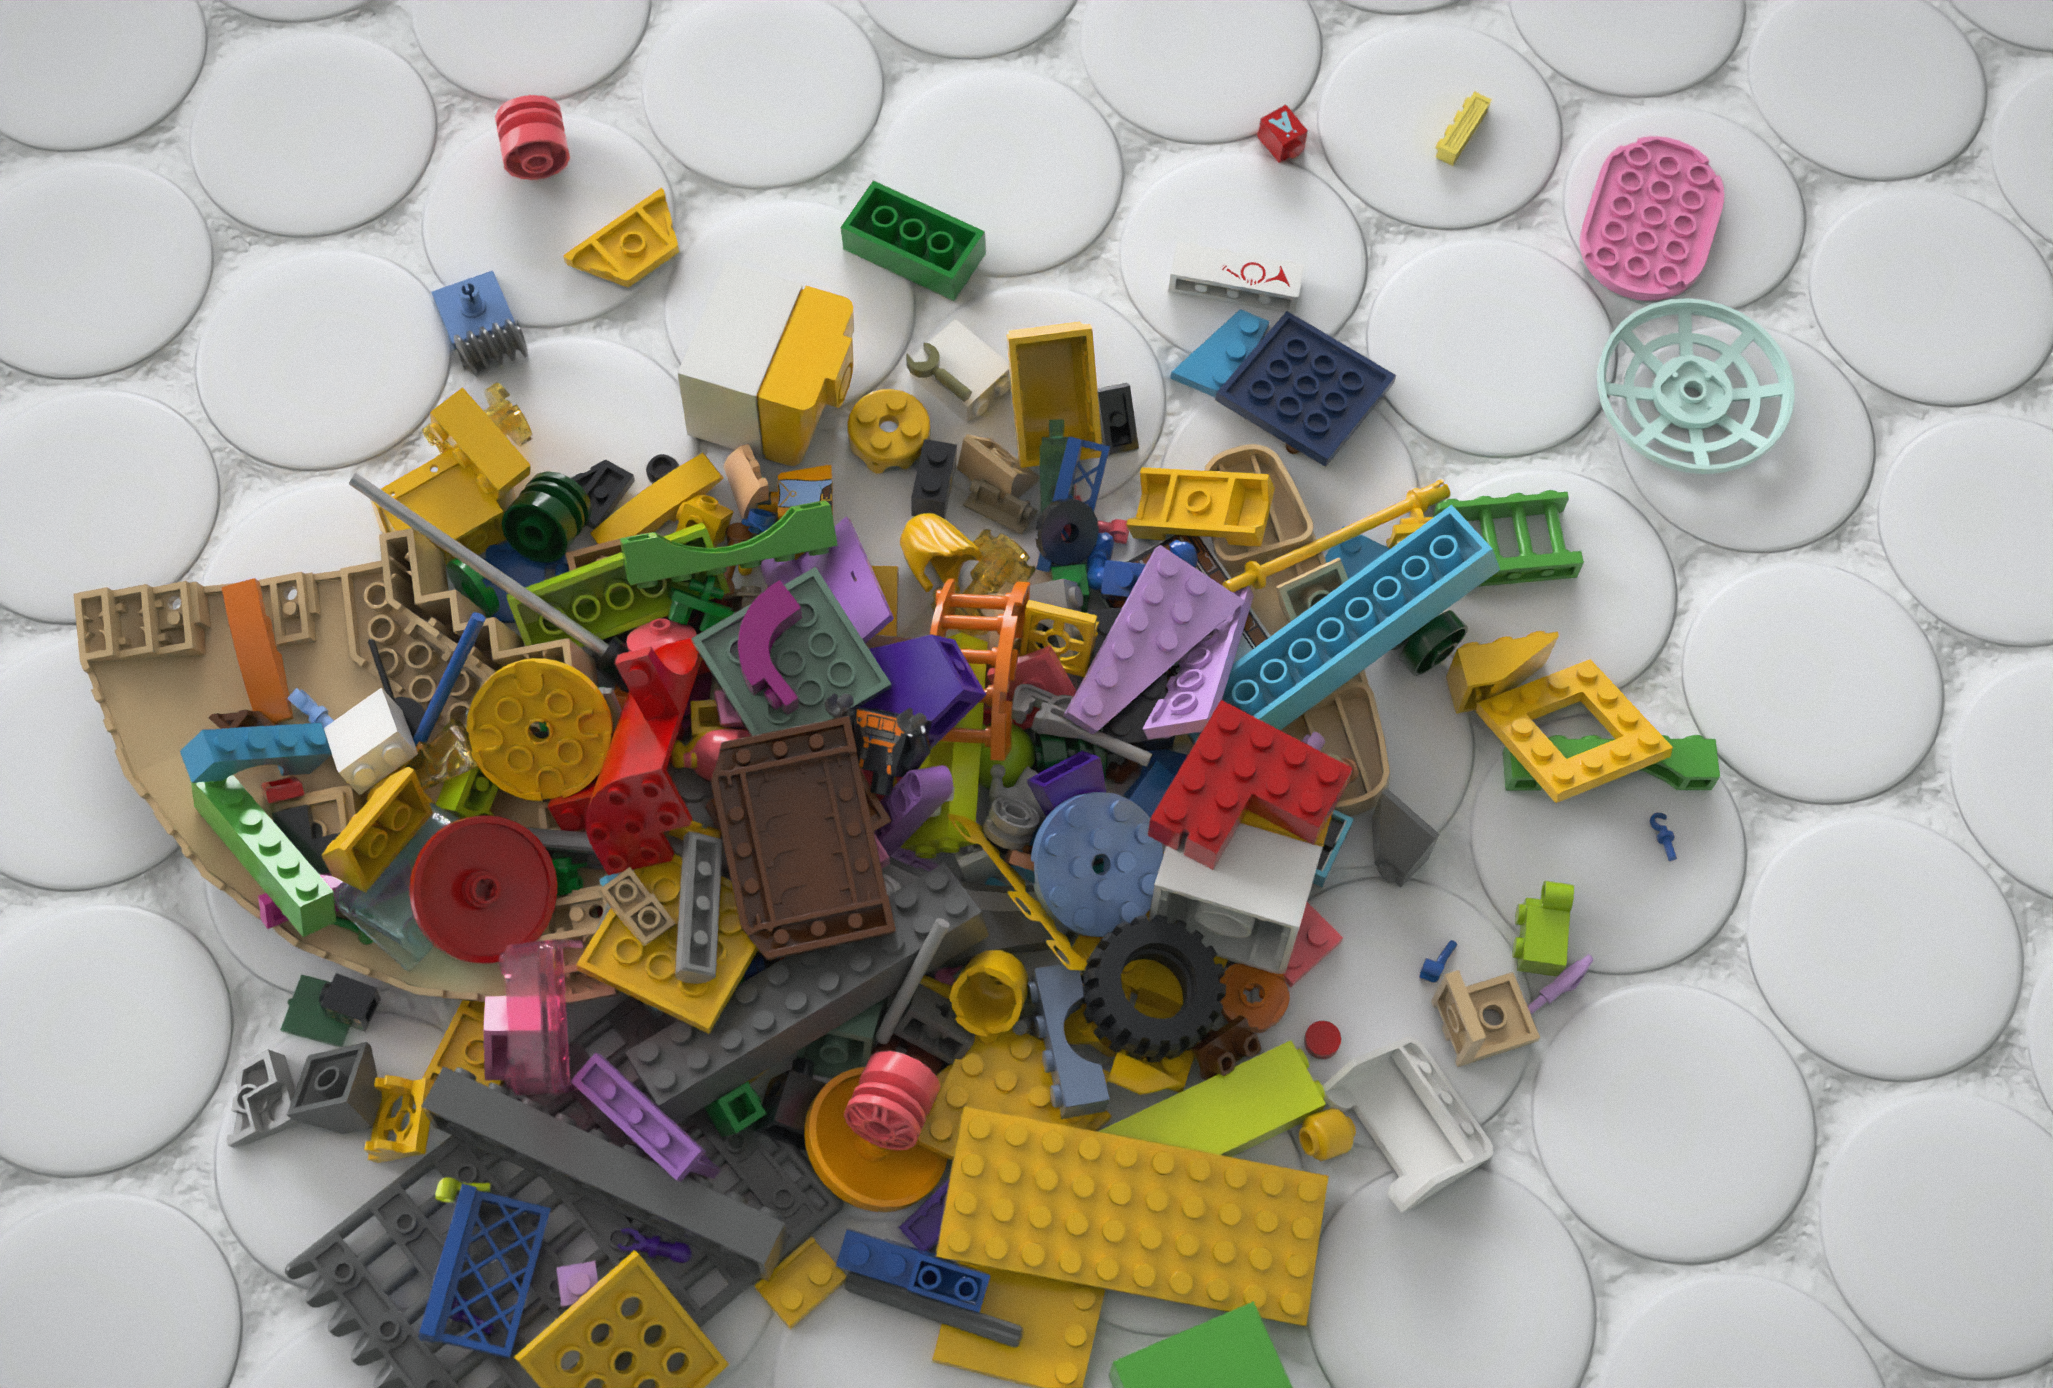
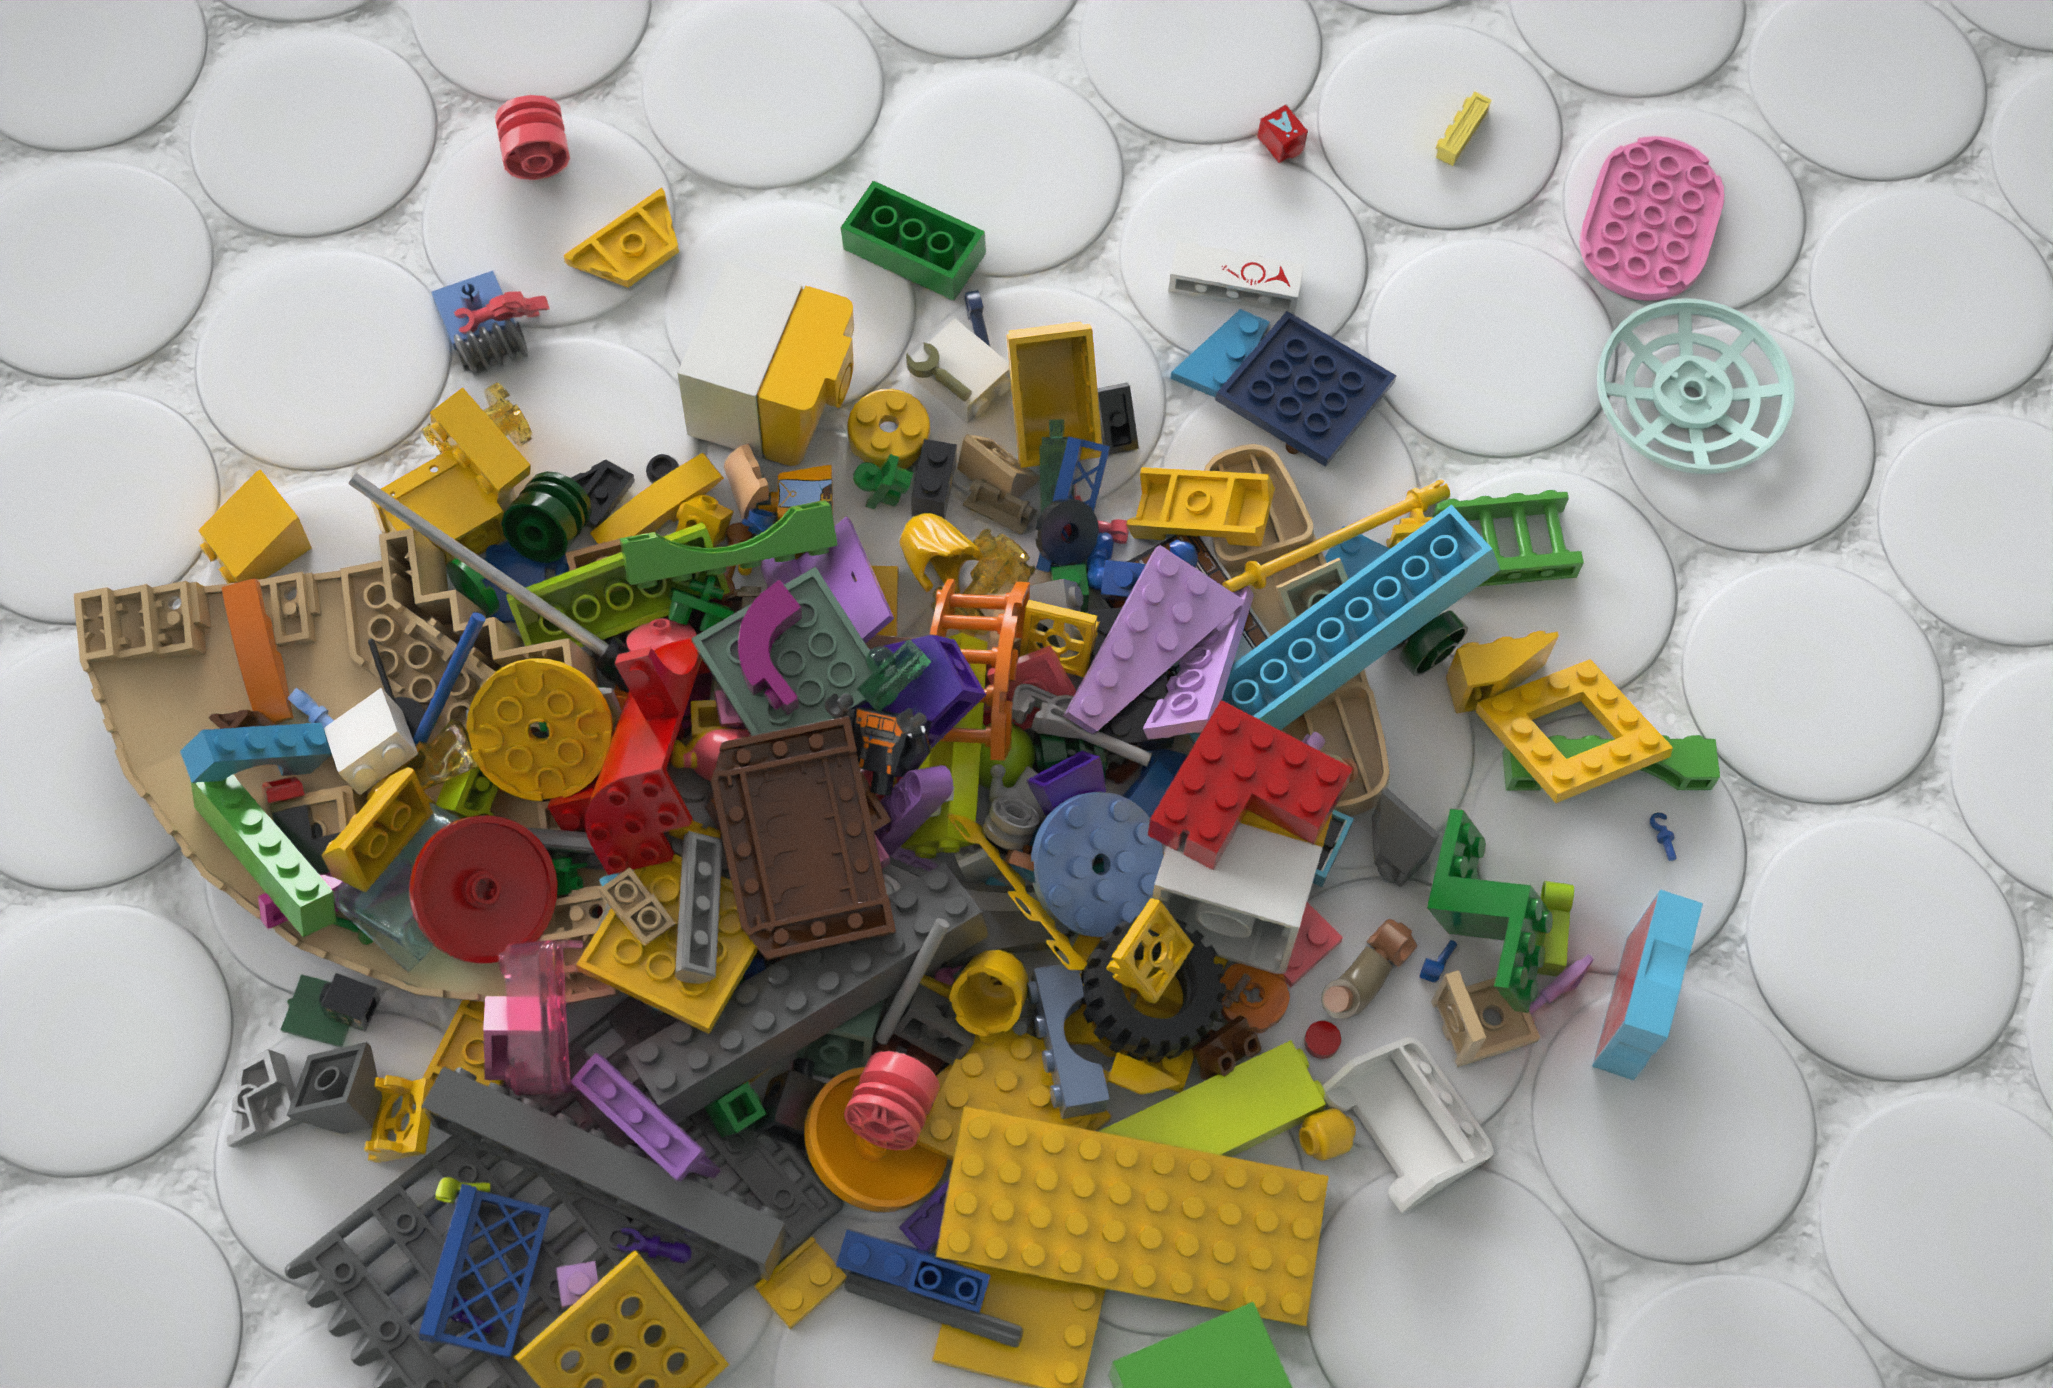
none -> yellow slope [198,469,312,584]
none -> coral piece [454,291,550,335]
none -> green hips [853,454,913,510]
none -> clear green plate [857,638,932,712]
none -> dark blue bar [964,290,991,347]
none -> yellow piece [1106,898,1194,1004]
none -> clear smoke hand [1215,973,1252,1022]
none -> piece [1321,919,1417,1019]
none -> green bracket [1427,809,1553,1013]
none -> medium azure tile [1592,889,1703,1081]

